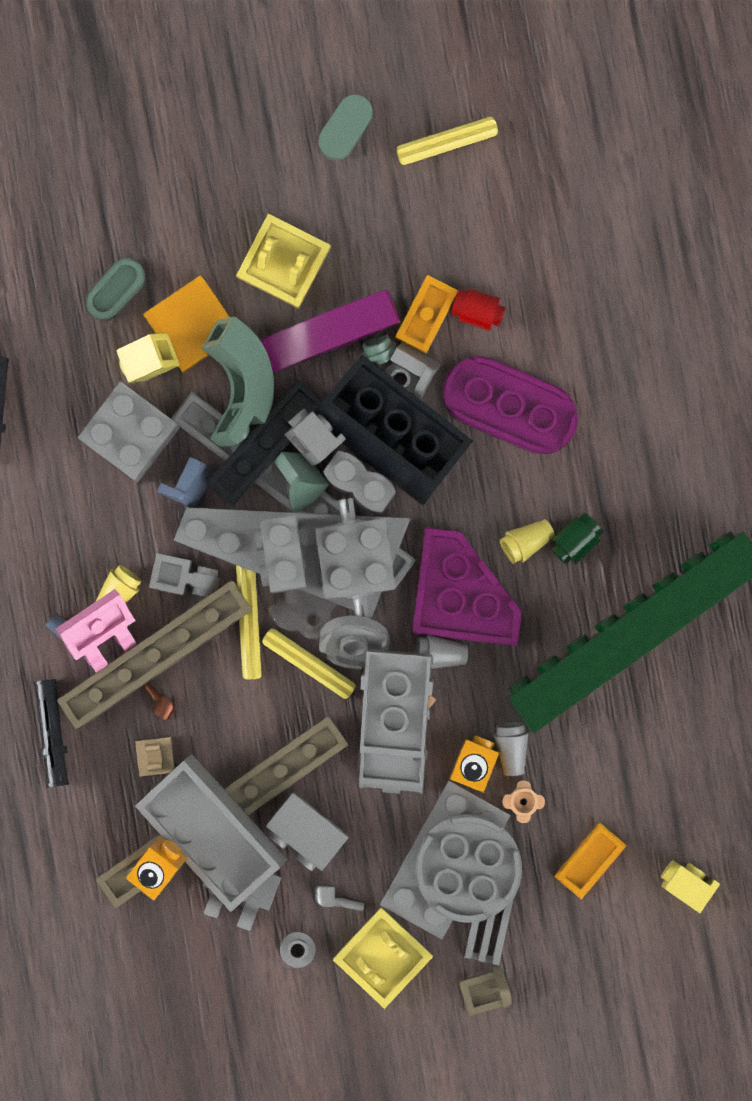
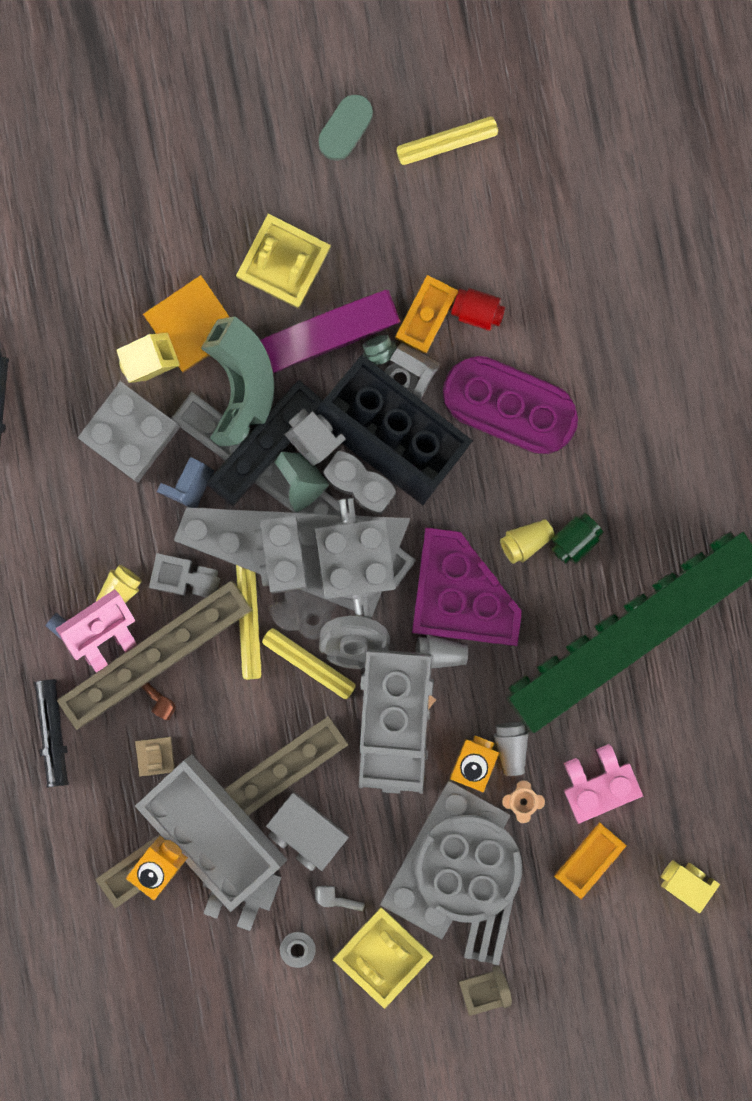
sand green tile [86,258,145,321] -> none
none -> bright pink plate [563,744,643,824]

